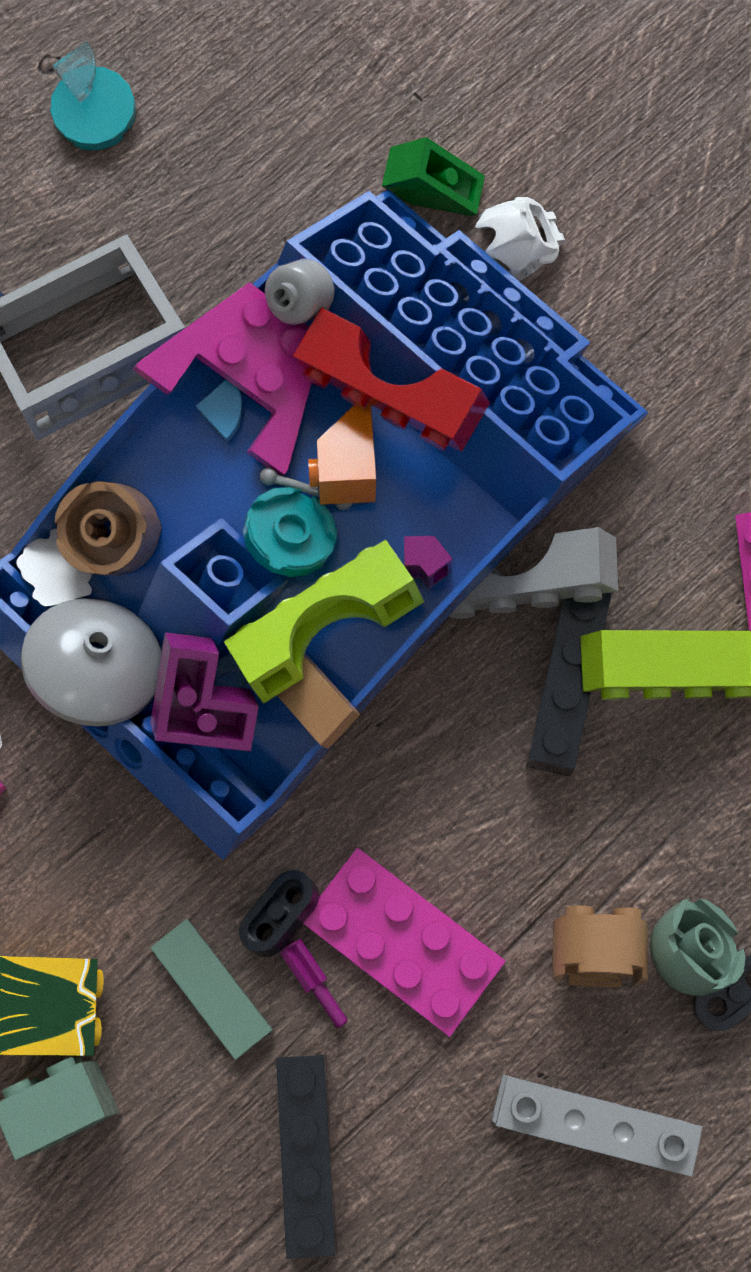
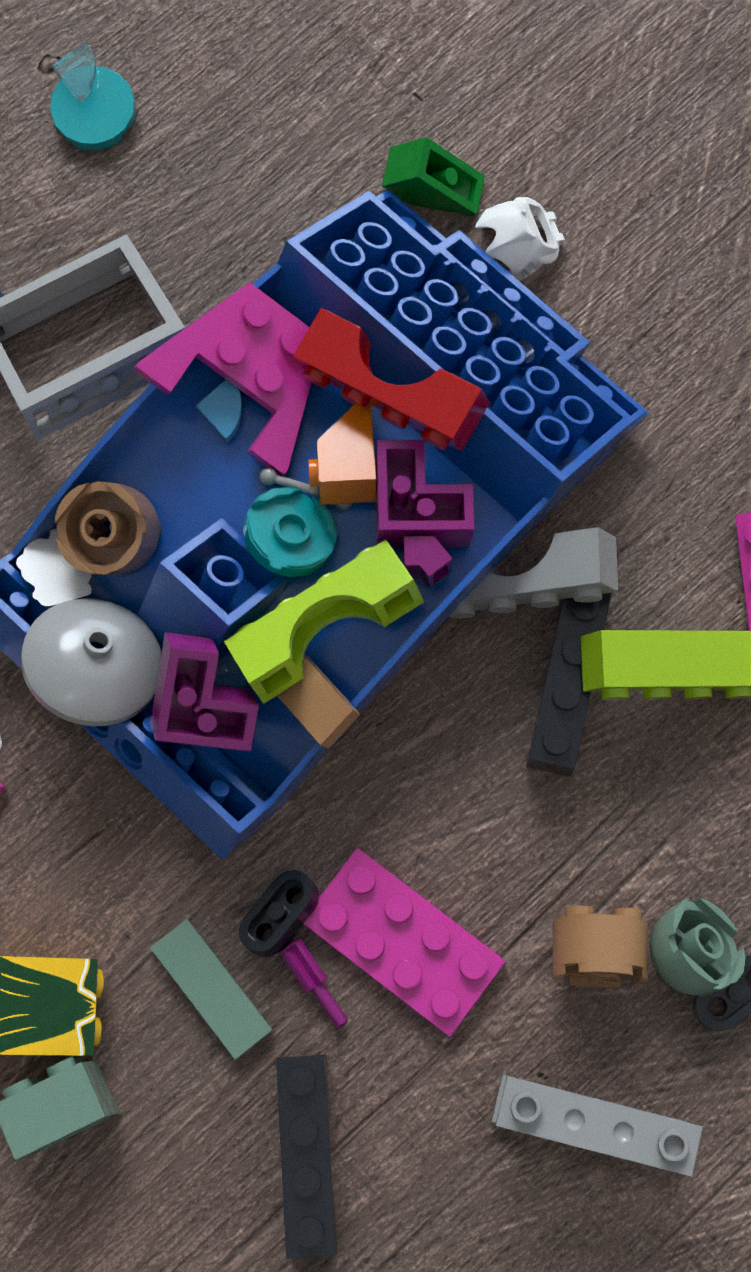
light grey head [265,259,334,325] -> none
none -> magenta brick [375,440,475,548]

